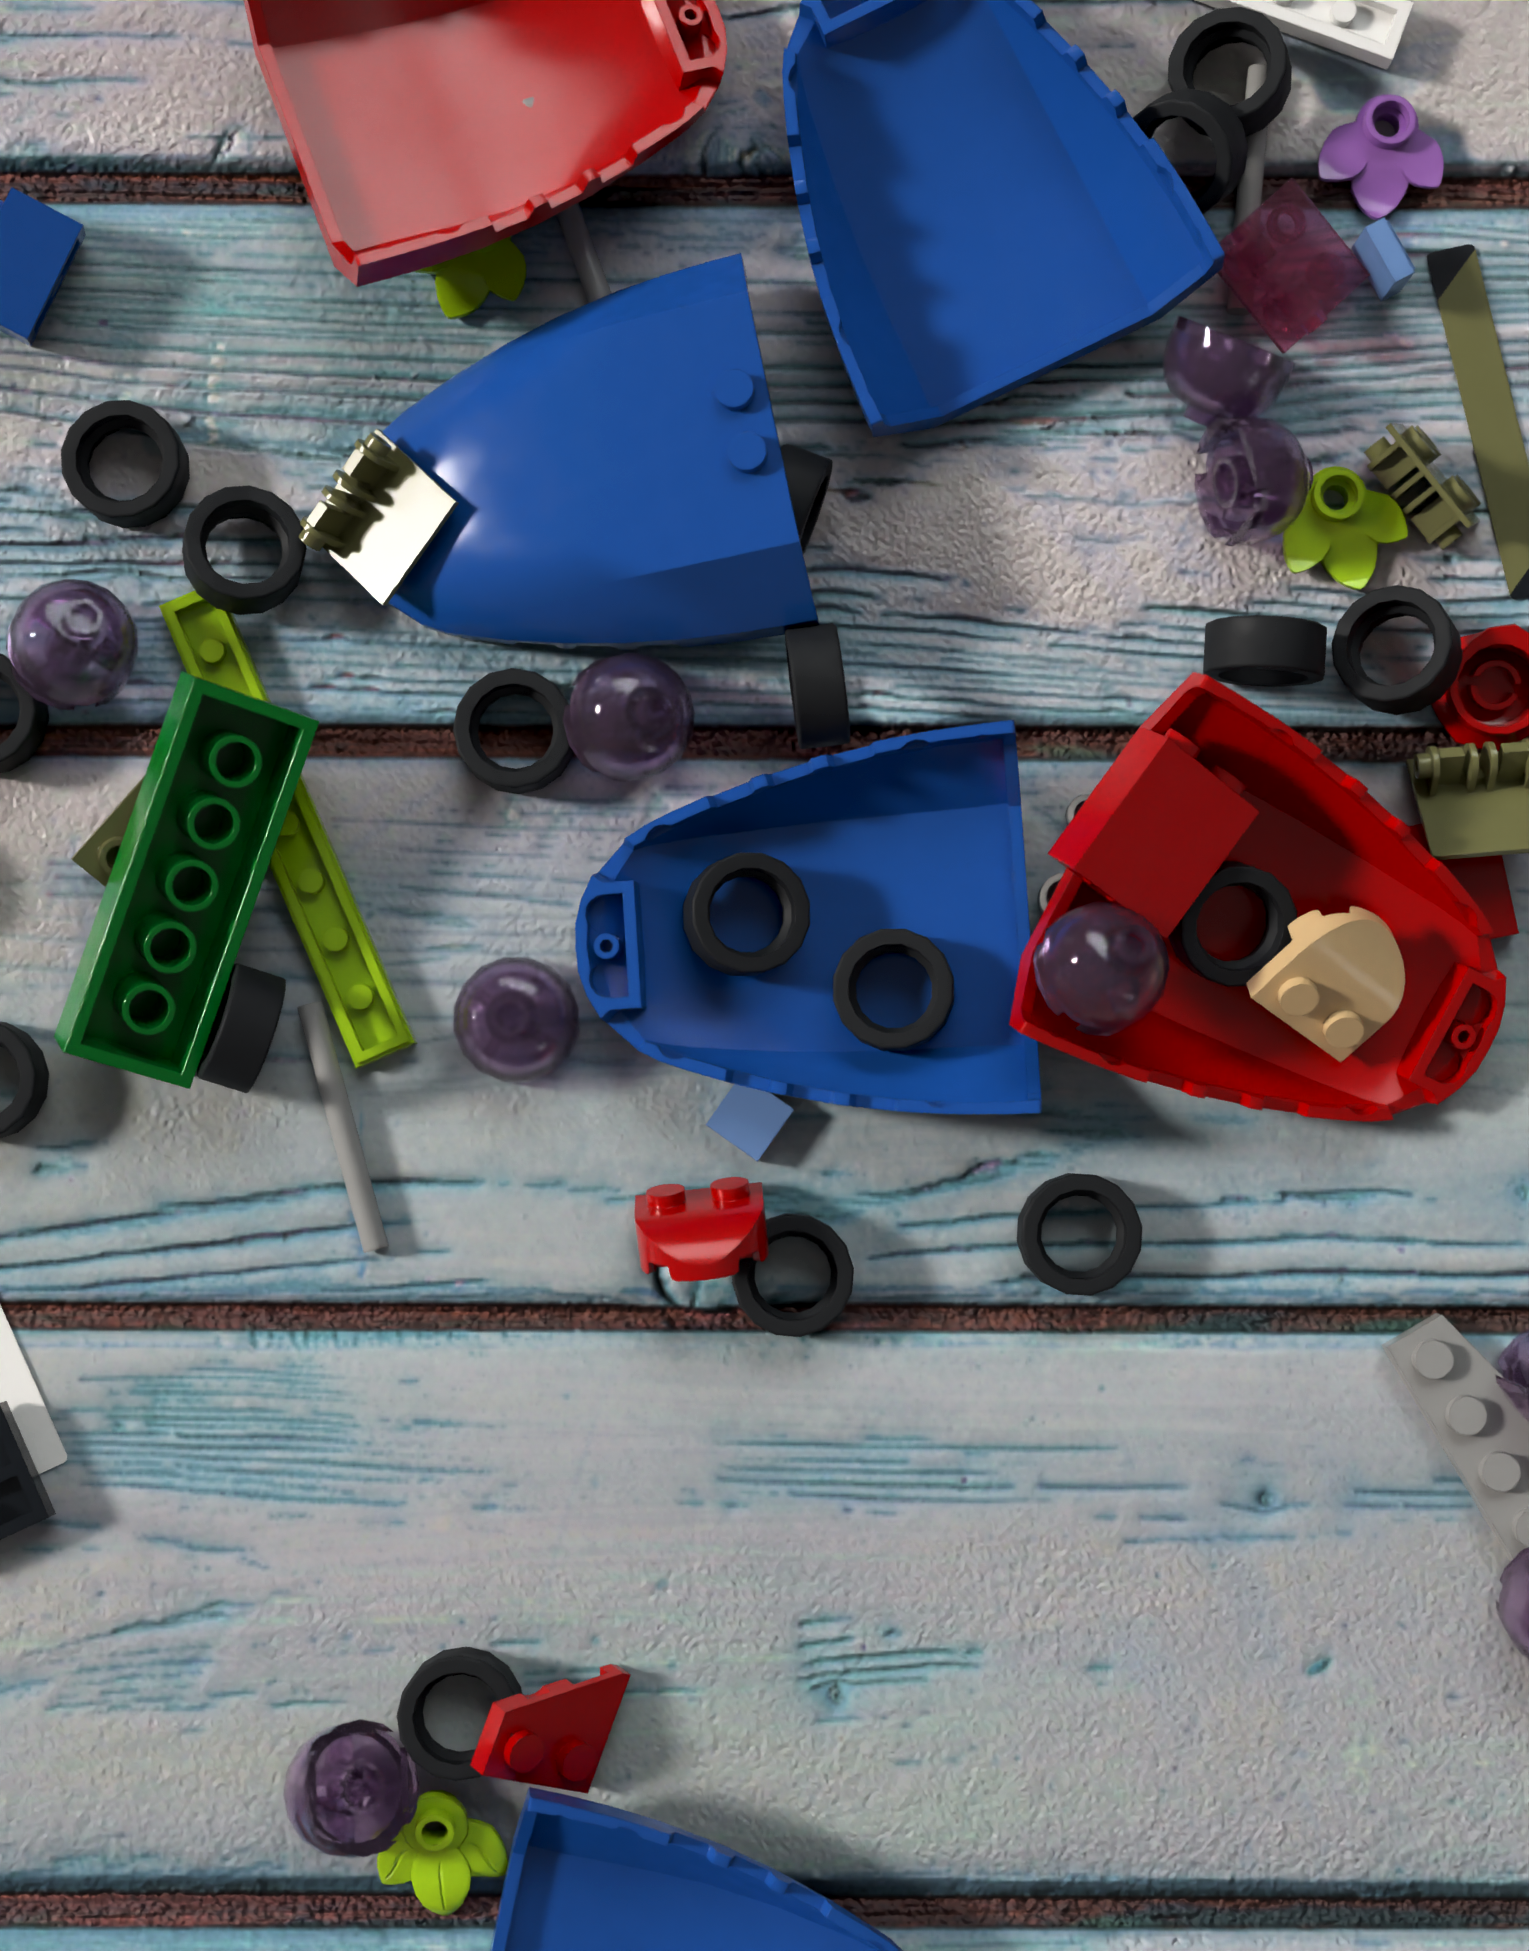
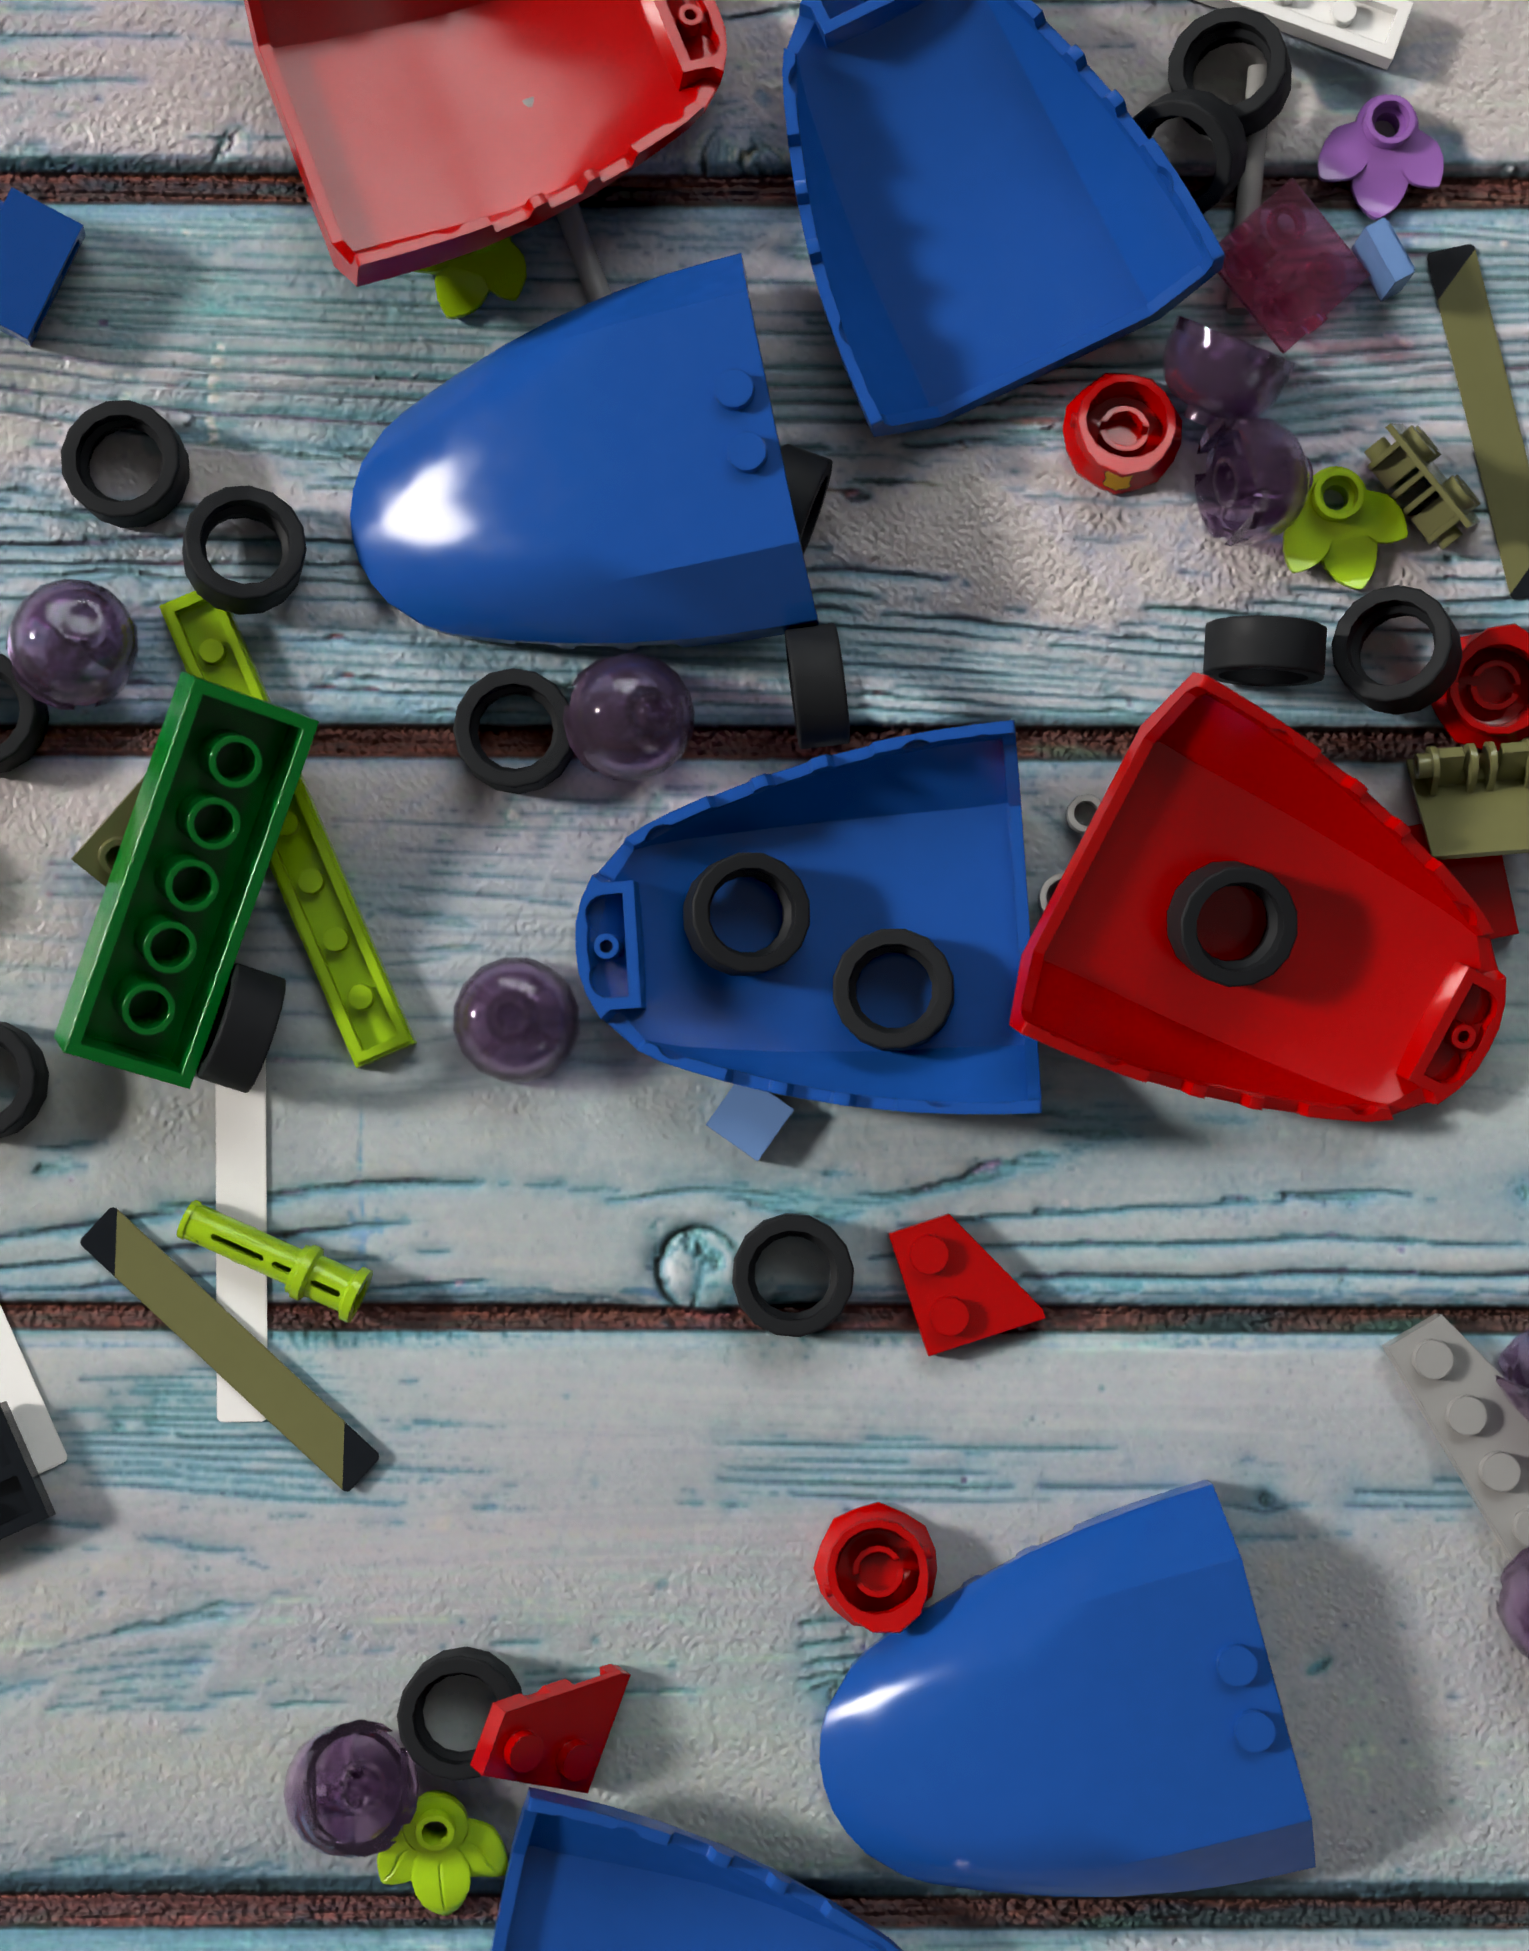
light grey bar [297,1001,389,1253] -> none
hinge [298,428,459,606] -> none
red slope [634,1177,769,1281] -> none
black tyre [1017,1173,1142,1296] -> none
clear purple cylinder [1033,901,1170,1036] -> none
red brick [1047,726,1260,939] -> none
tan slope [1246,906,1405,1062] -> none
none -> olive sticker [80,1207,379,1492]
none -> lime pin [176,1200,373,1323]
none -> white sticker [215,1059,268,1422]
none -> red hat [813,1502,937,1633]
none -> blue windscreen [819,1480,1316,1897]
none -> red wing [888,1213,1046,1356]
none -> red hat [1063,373,1182,495]

